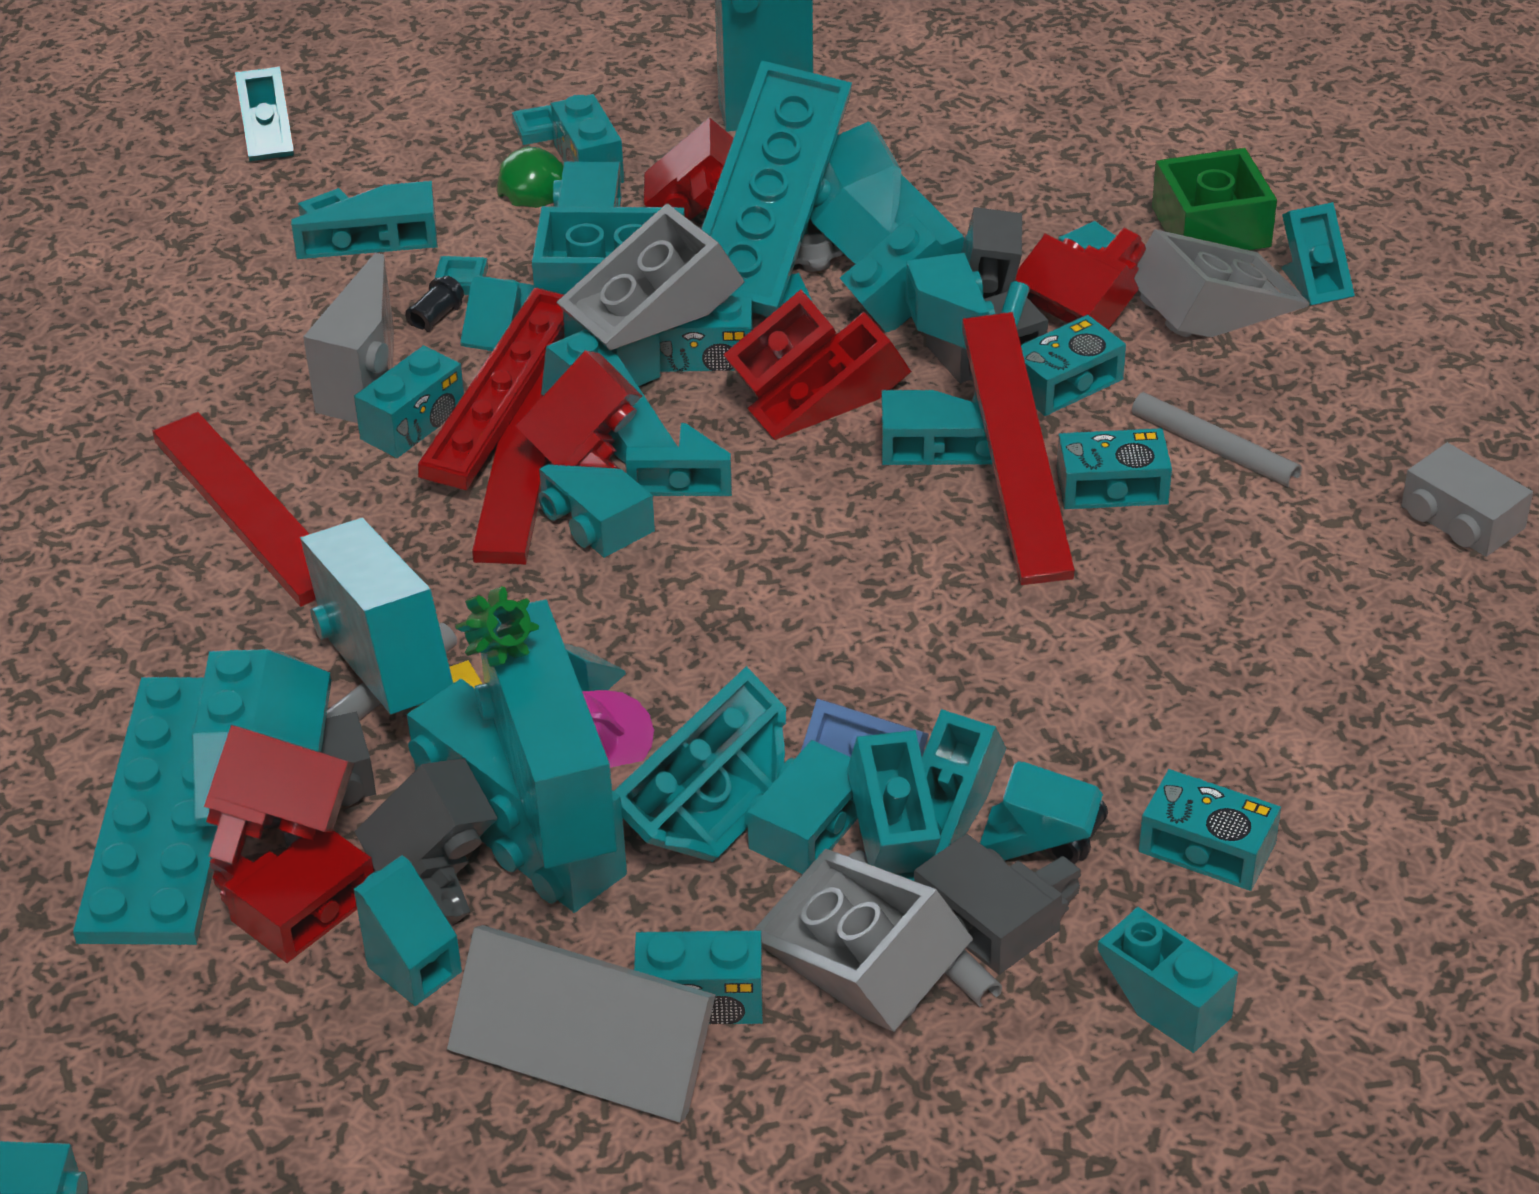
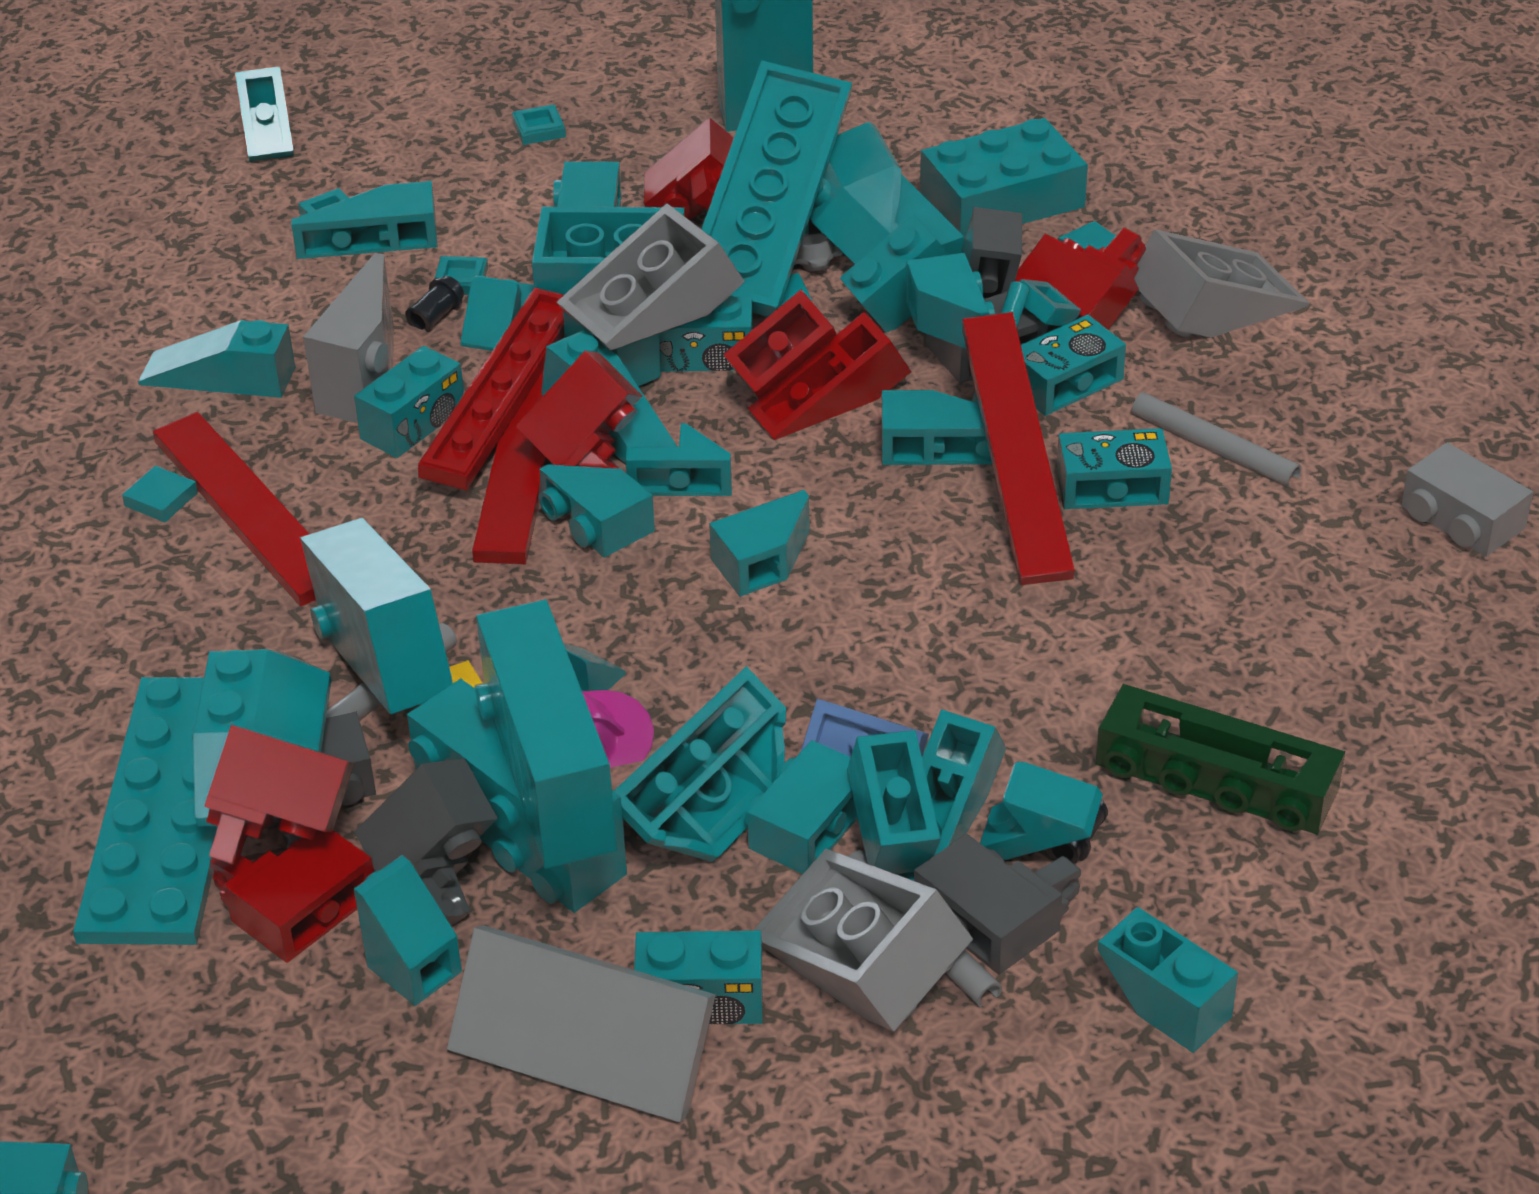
green gear [456,586,539,667] -> none
green hair [497,146,564,208] -> none
teal brick [551,94,624,183] -> none
teal brick [1139,769,1281,891] -> none
green brick [1152,148,1277,250] -> none
teal slope [1281,202,1355,306] -> none
none -> teal tile [122,465,198,523]
none -> teal slope [138,320,296,398]
none -> teal slope [709,490,810,597]
none -> teal brick [920,118,1088,238]
none -> teal tile [1020,279,1081,326]
none -> dark green brick [1095,684,1345,835]

